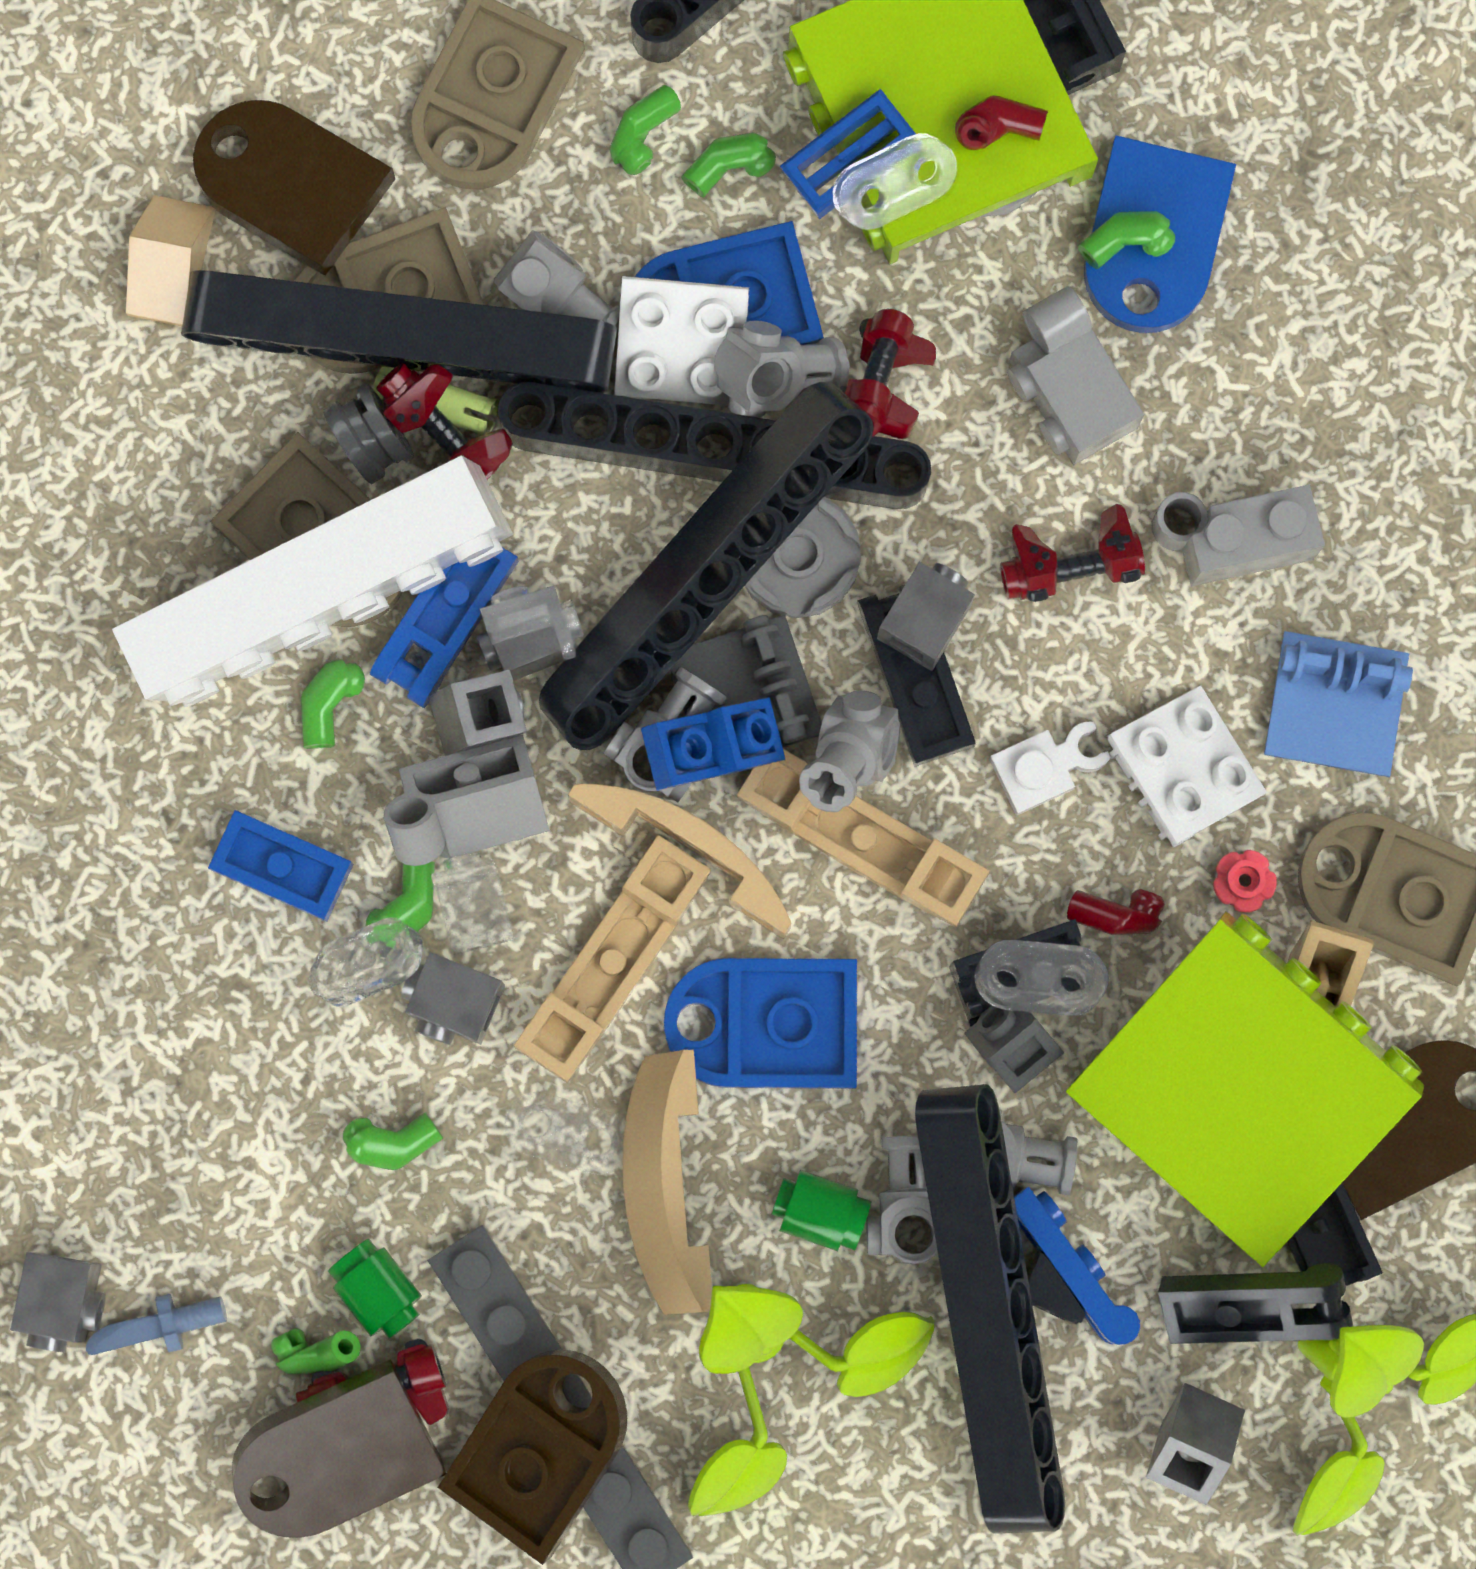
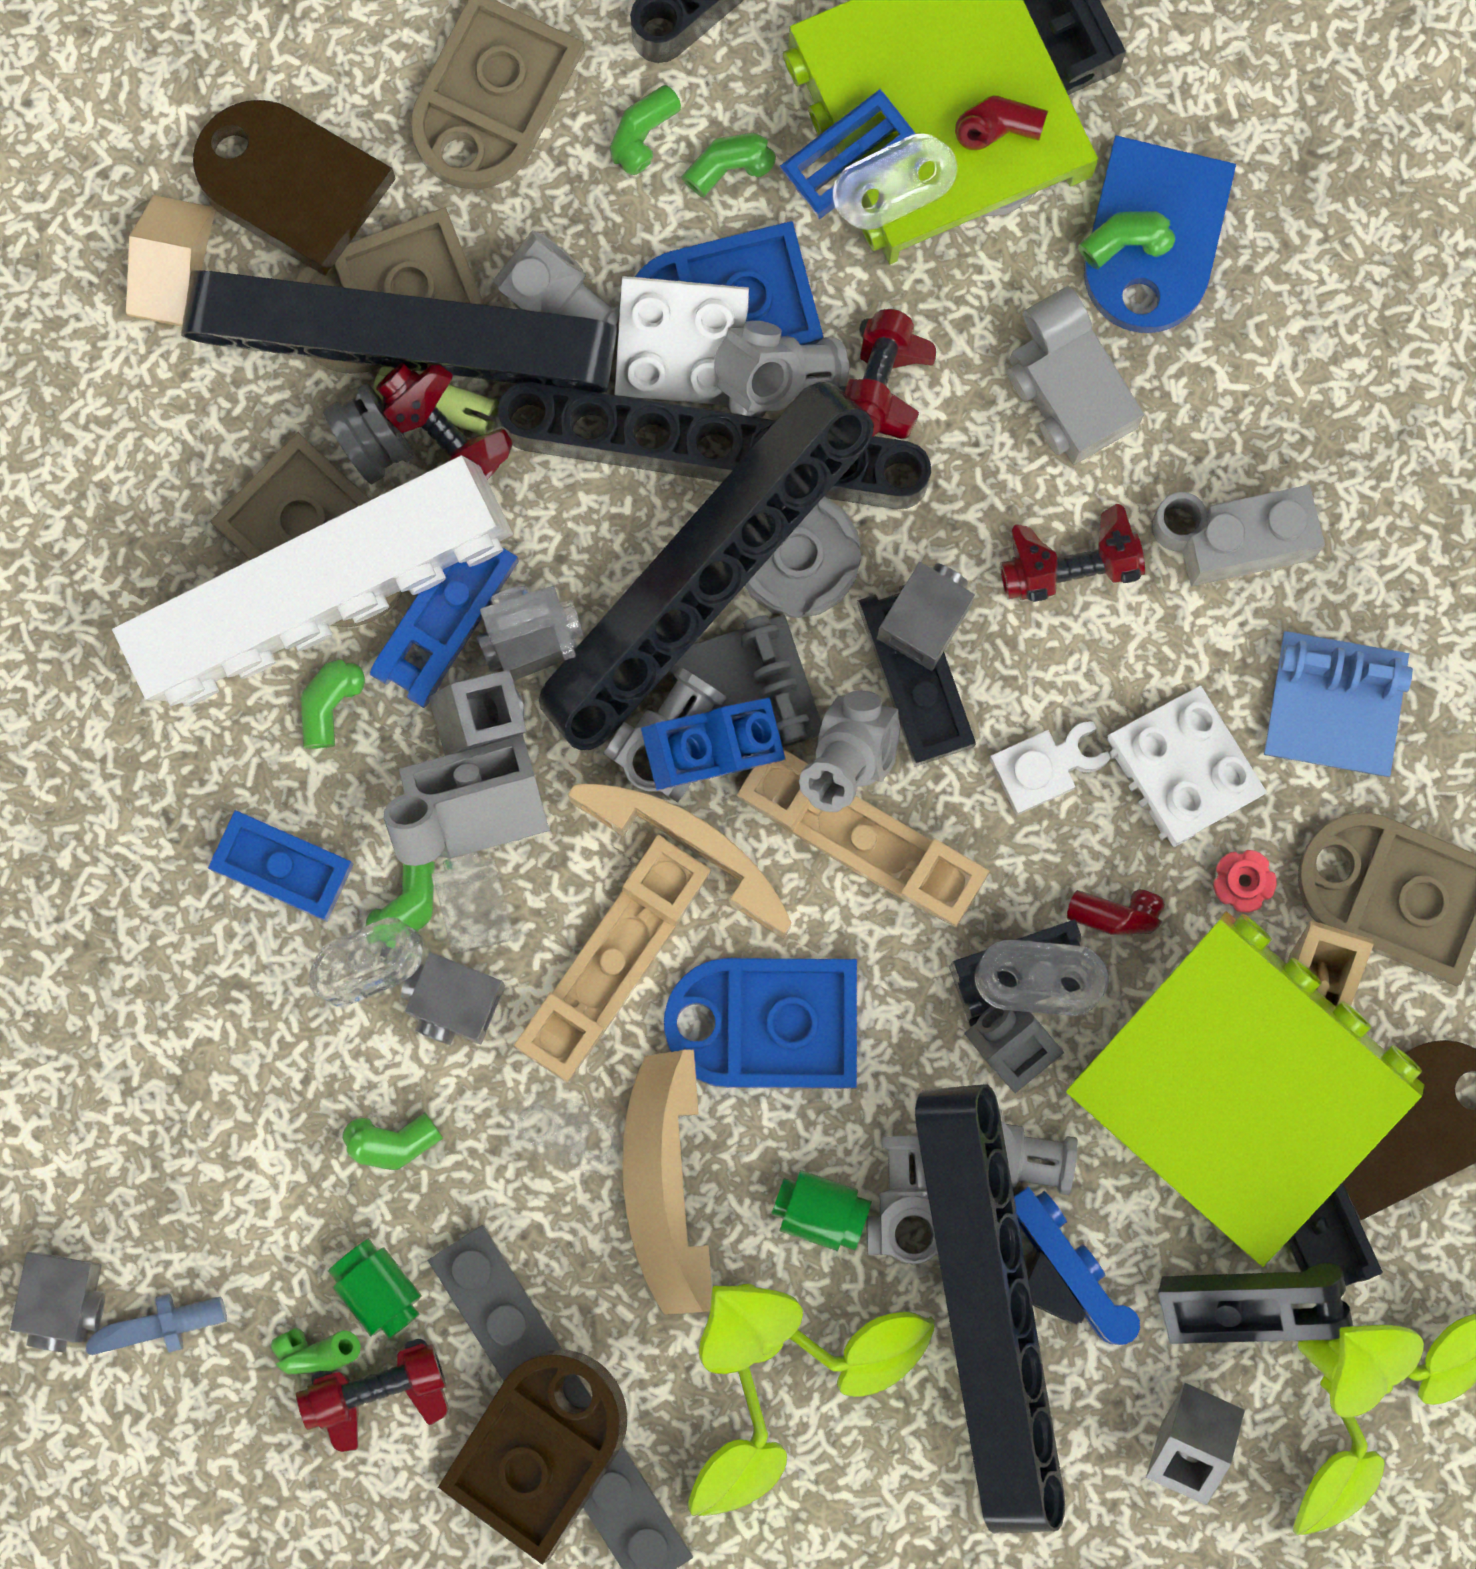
tile [231,1359,446,1538] -> none

